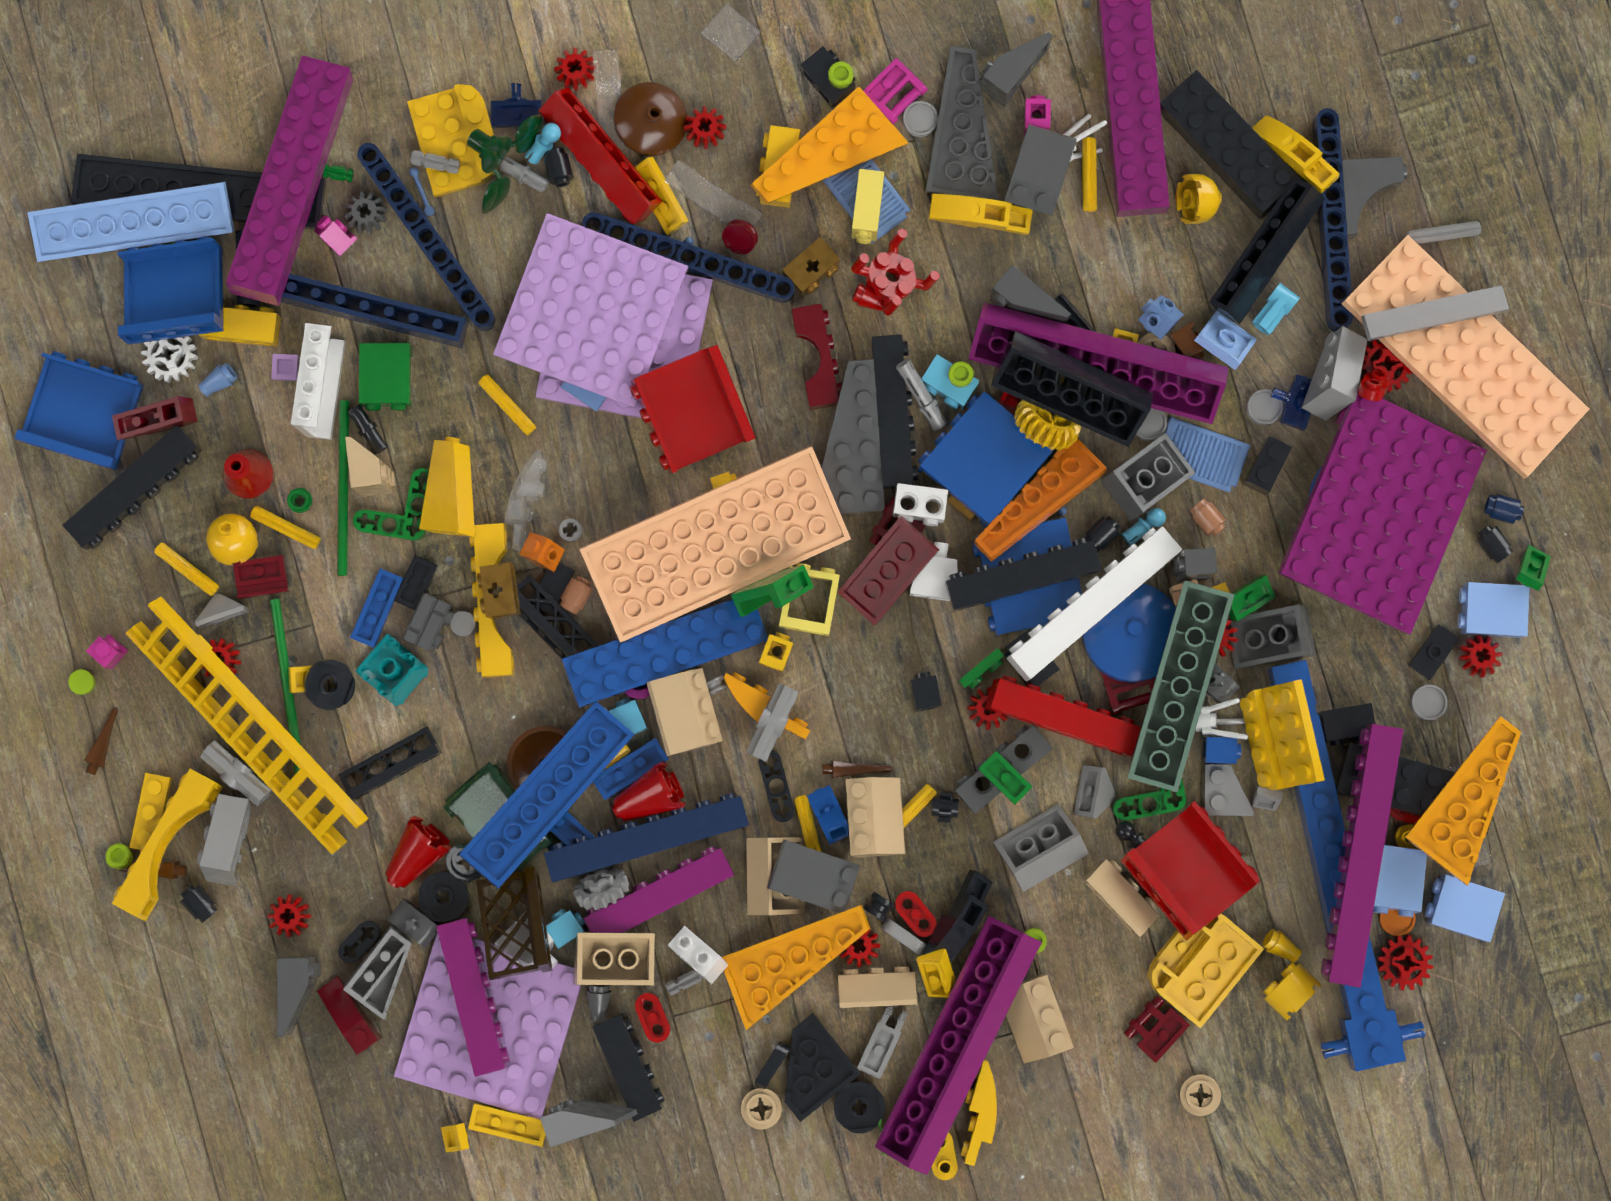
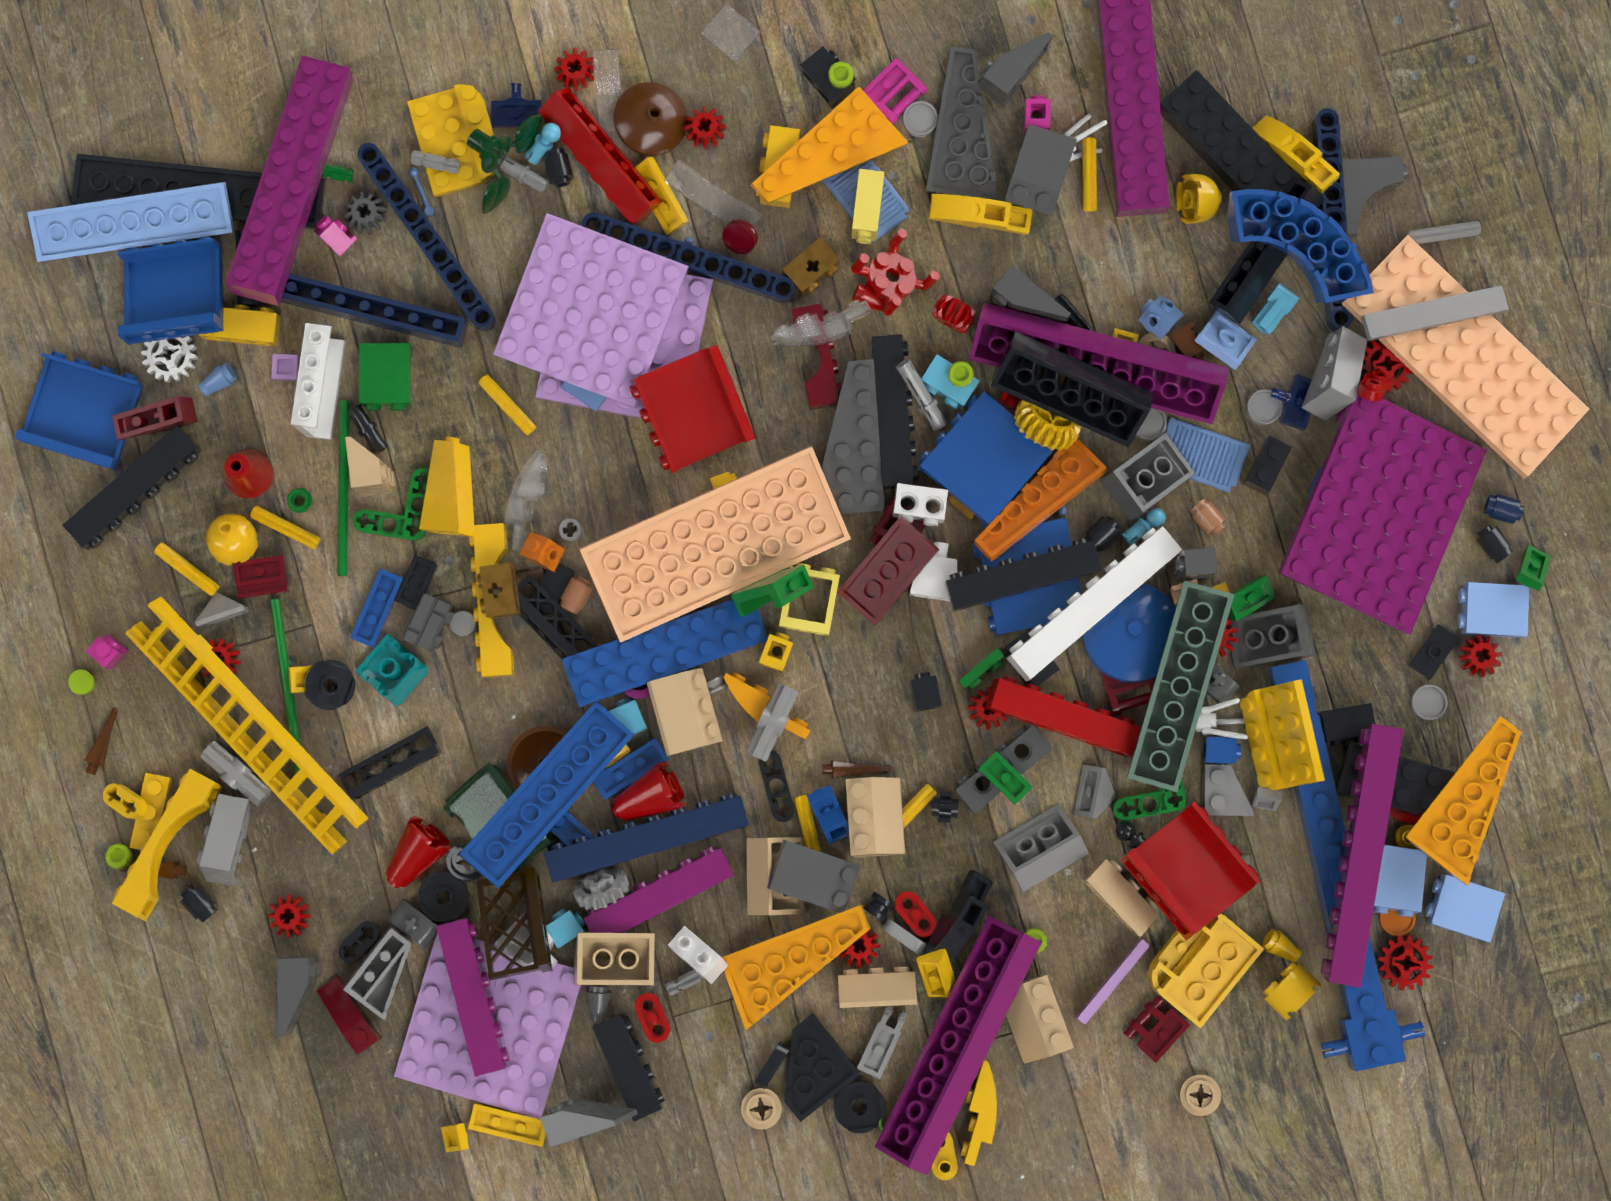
none -> yellow beam [103,783,147,819]
none -> clear slope [771,300,871,347]
none -> red gear [932,295,976,333]
none -> lavender tile [1075,938,1149,1024]
none -> blue brick [1227,189,1374,303]

